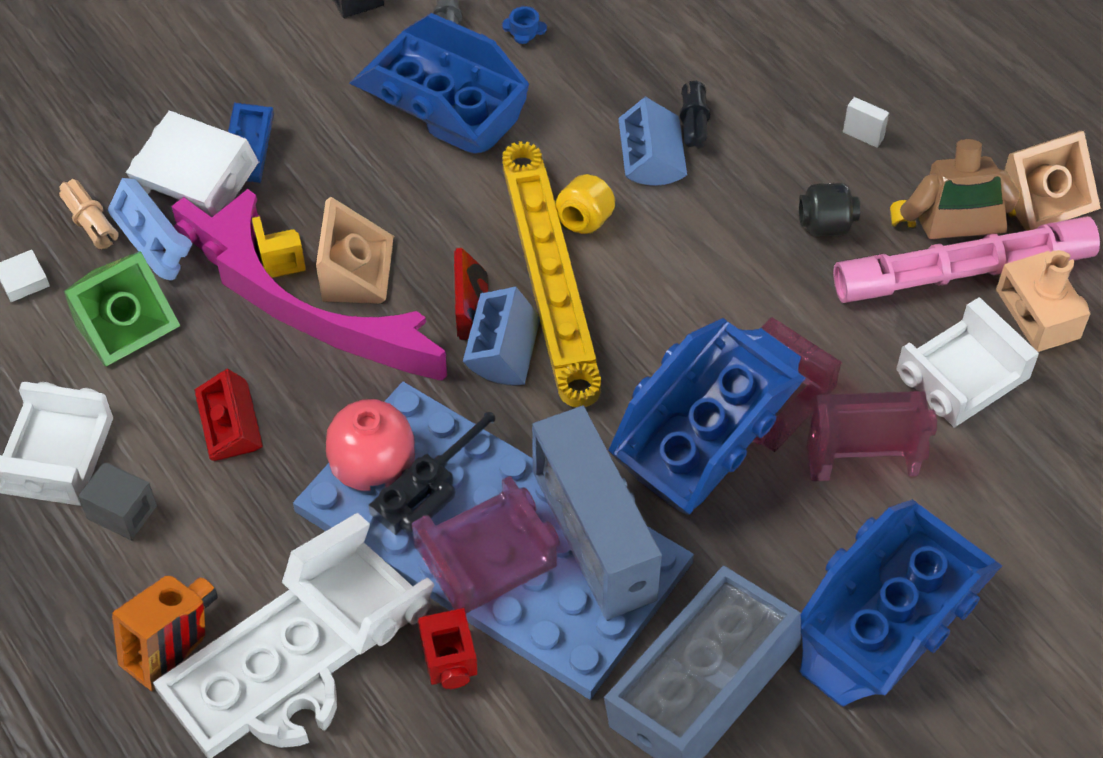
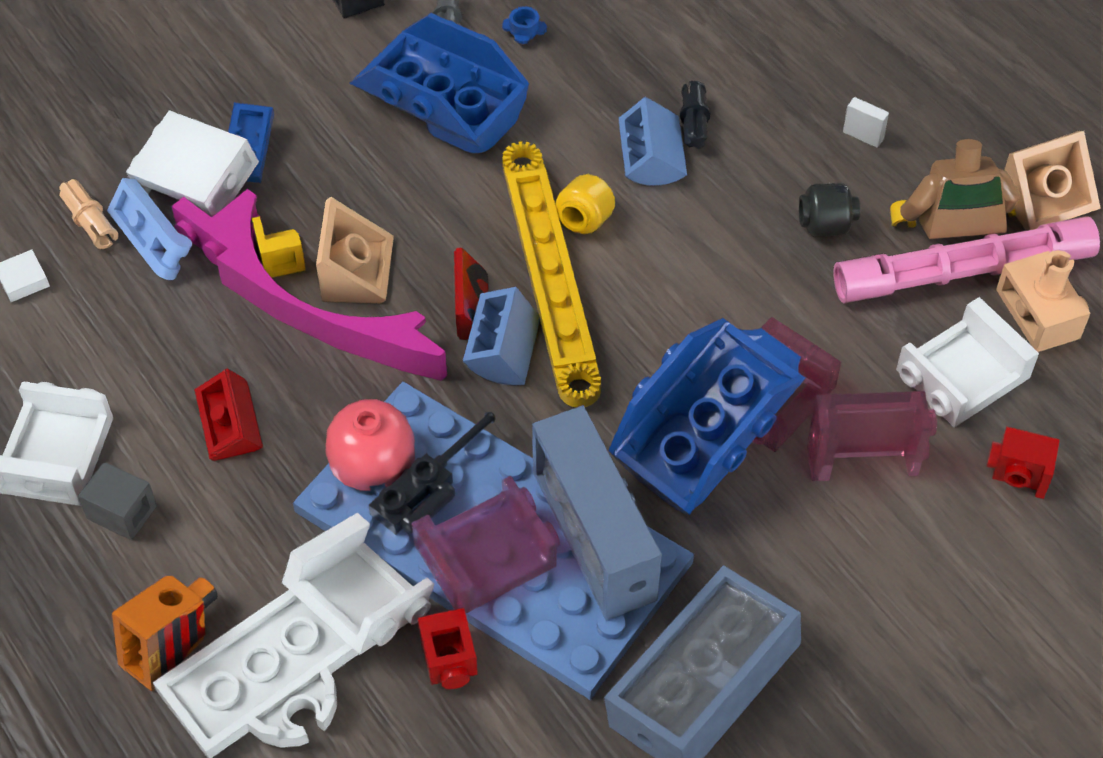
bright green slope [64,251,180,367] -> none
blue slope [800,499,1002,707] -> none
none -> red brick [986,426,1060,499]

